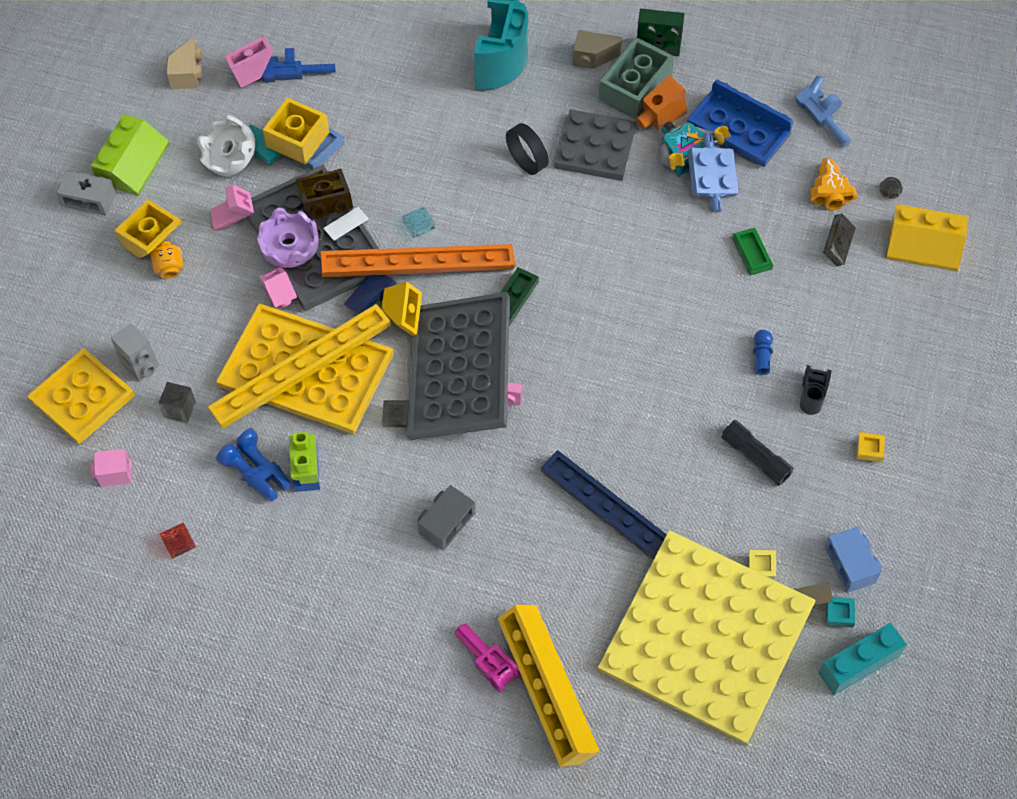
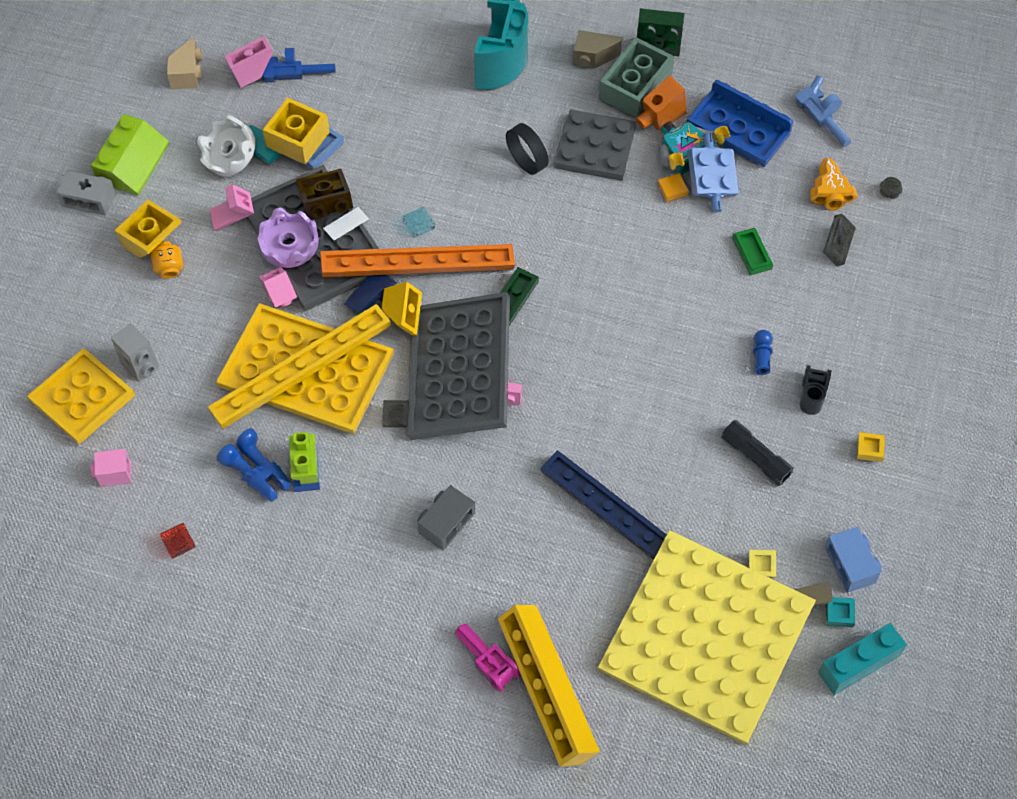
clear smoke brick [158,382,196,423] -> none
yellow slope [886,204,969,271] -> none
none -> light orange tile [658,173,688,202]

